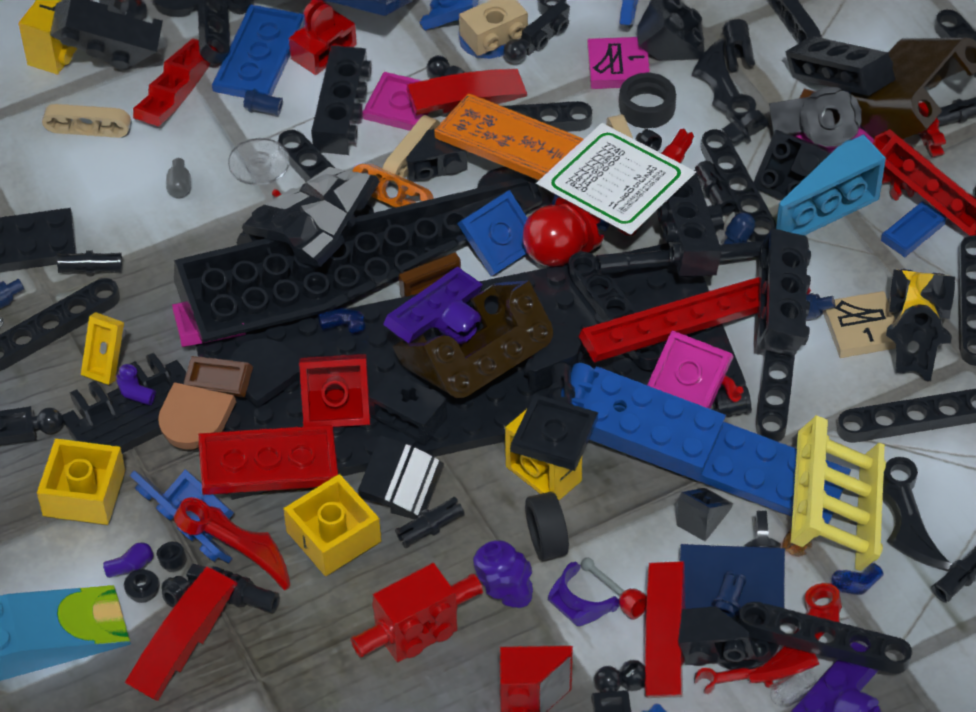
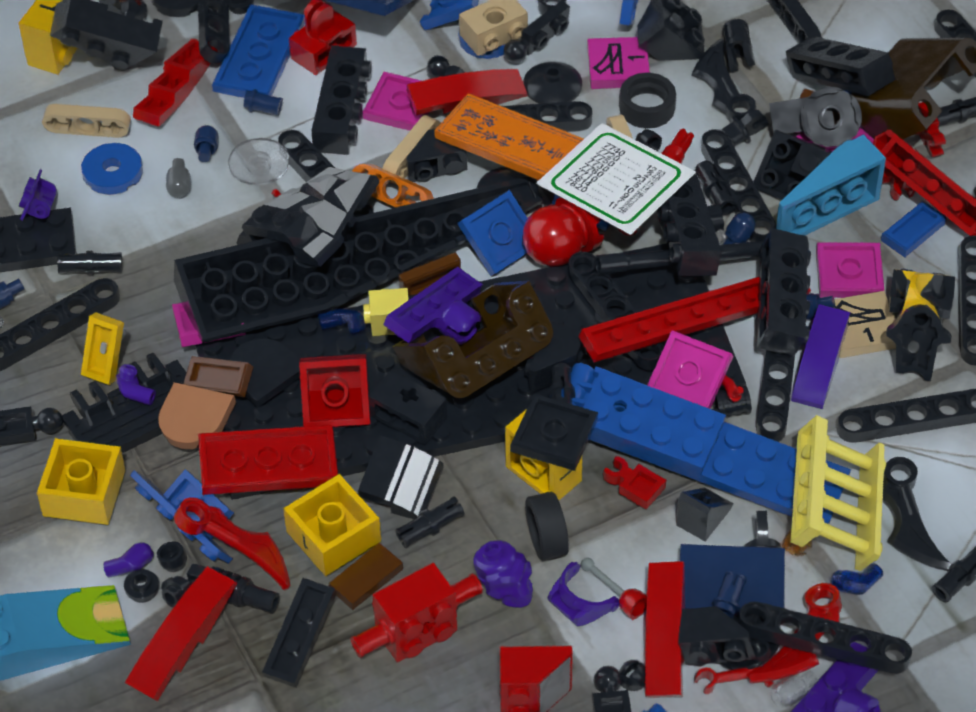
none -> dark purple hinge [18,169,57,221]
none -> blue tile [81,143,143,195]
none -> dark blue cylinder [193,125,219,162]
none -> black hinge [262,578,337,688]
none -> reddish brown tile [329,542,403,610]
none -> light yellow brick [363,288,408,336]
none -> black dish [523,61,582,104]
none -> red plate [603,456,666,510]
none -> dark purple slope [791,304,850,409]
none -> dark pink tile [816,242,885,298]

